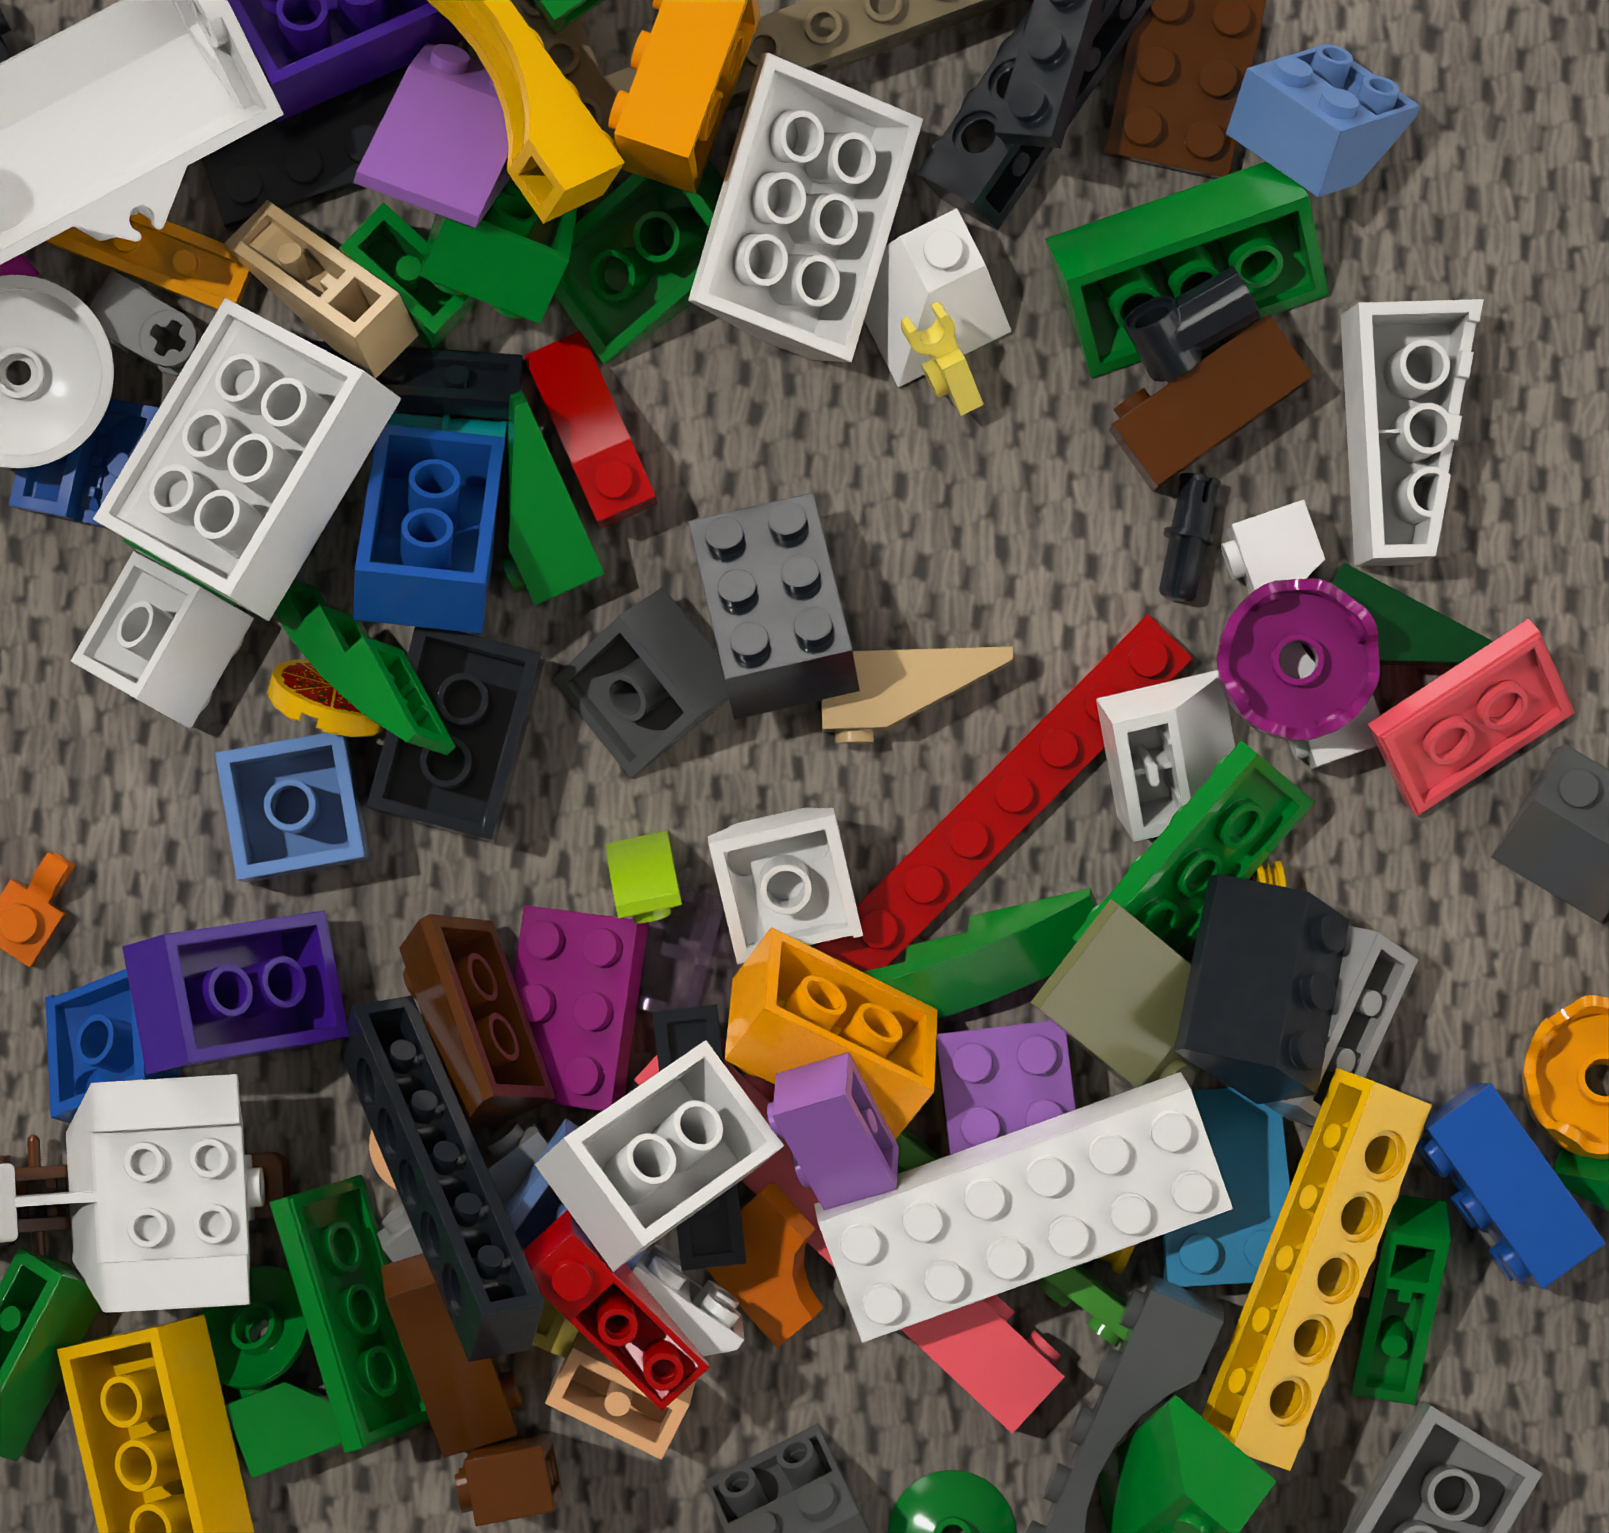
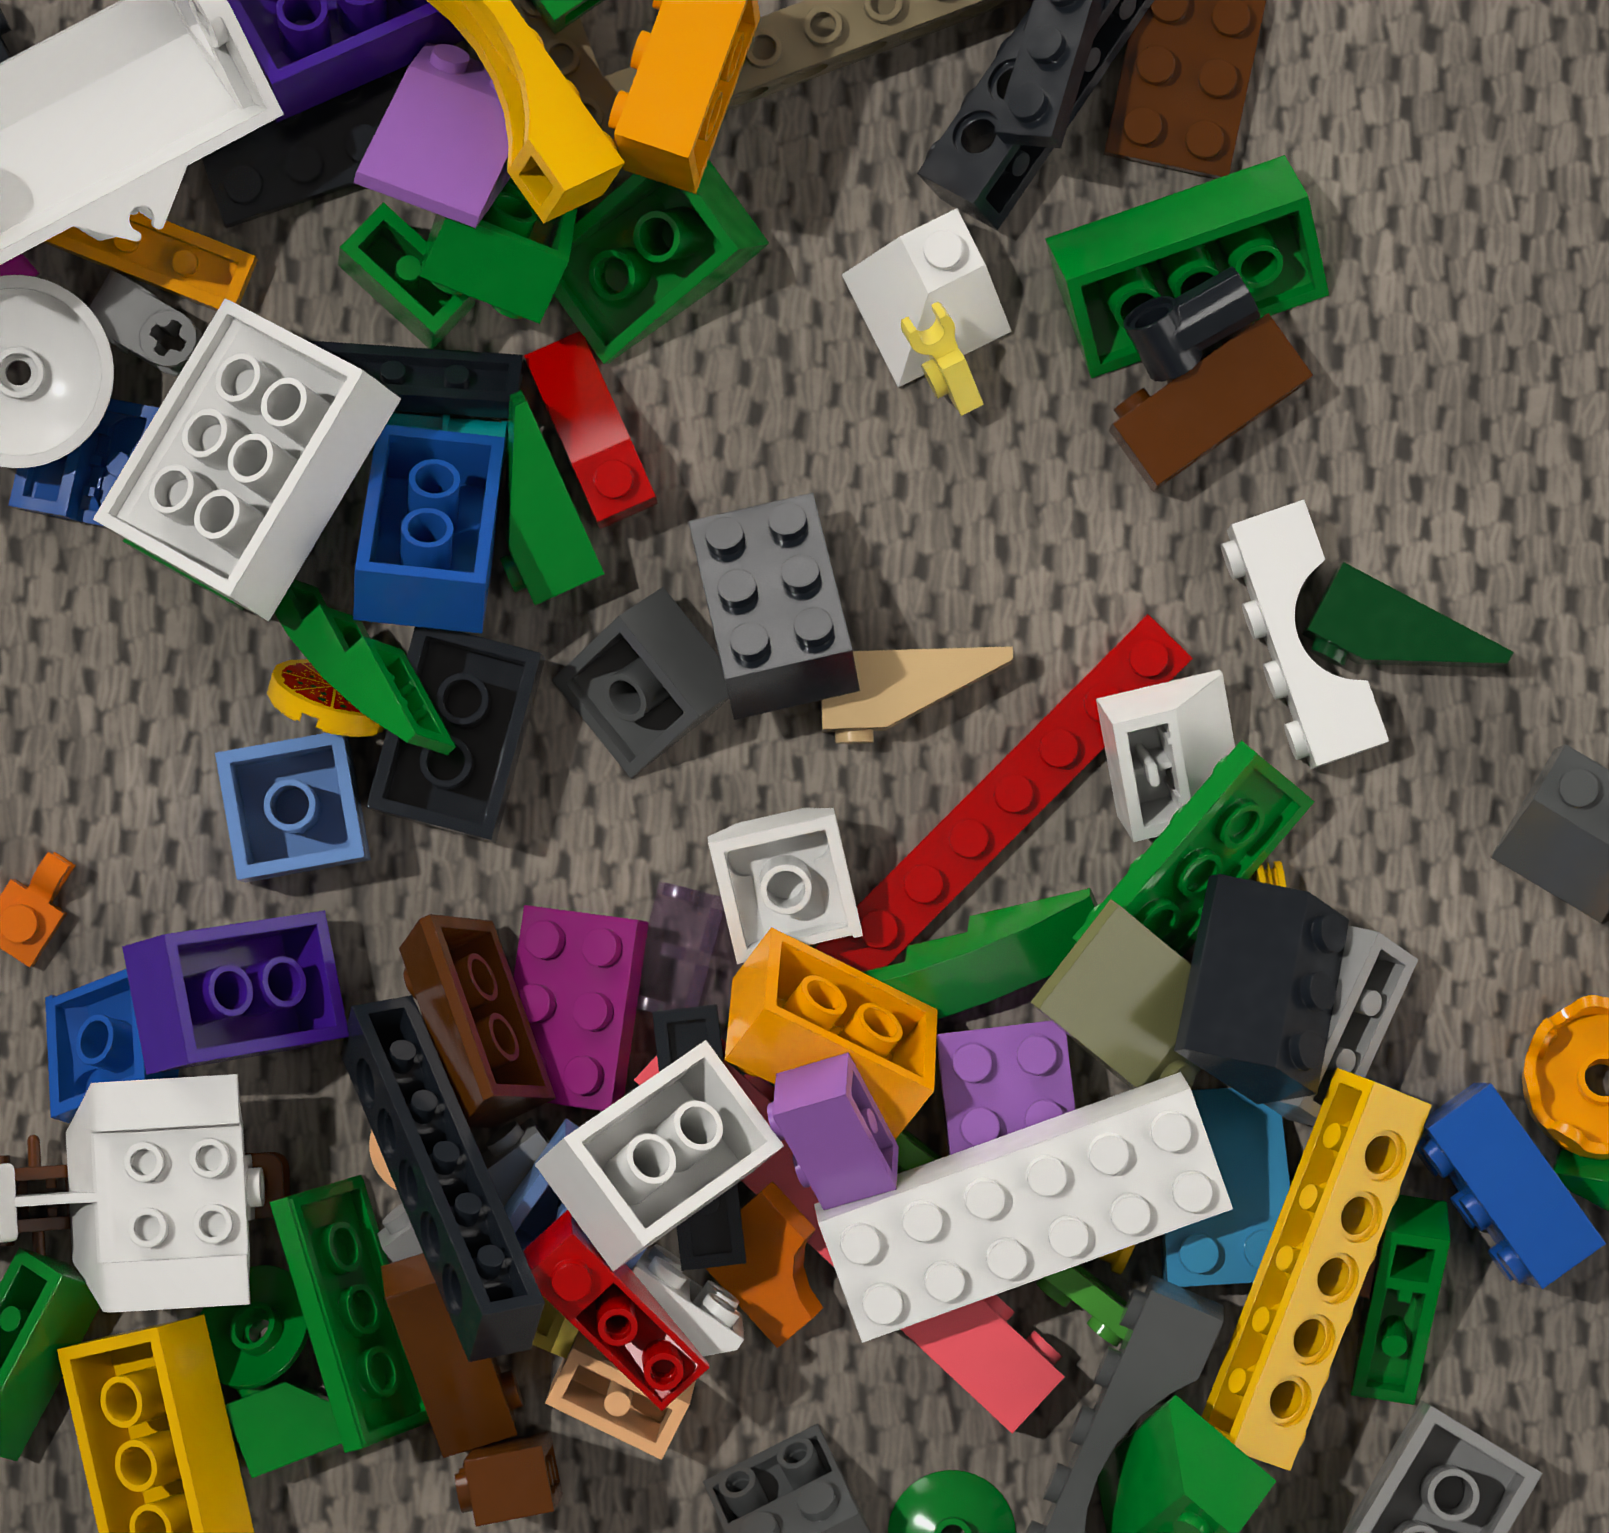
white slope [71,551,254,729] -> none
tan slope [224,200,419,379] -> none
lime slope [606,830,682,923] -> none
white slope [688,53,923,362] -> none
black axle [1159,472,1221,602] -> none
magenta plate [1216,579,1380,741] -> none
medium blue slope [1226,44,1421,197] -> none
white wedge [1340,299,1484,567] -> none
coral tile [1367,619,1575,817] -> none

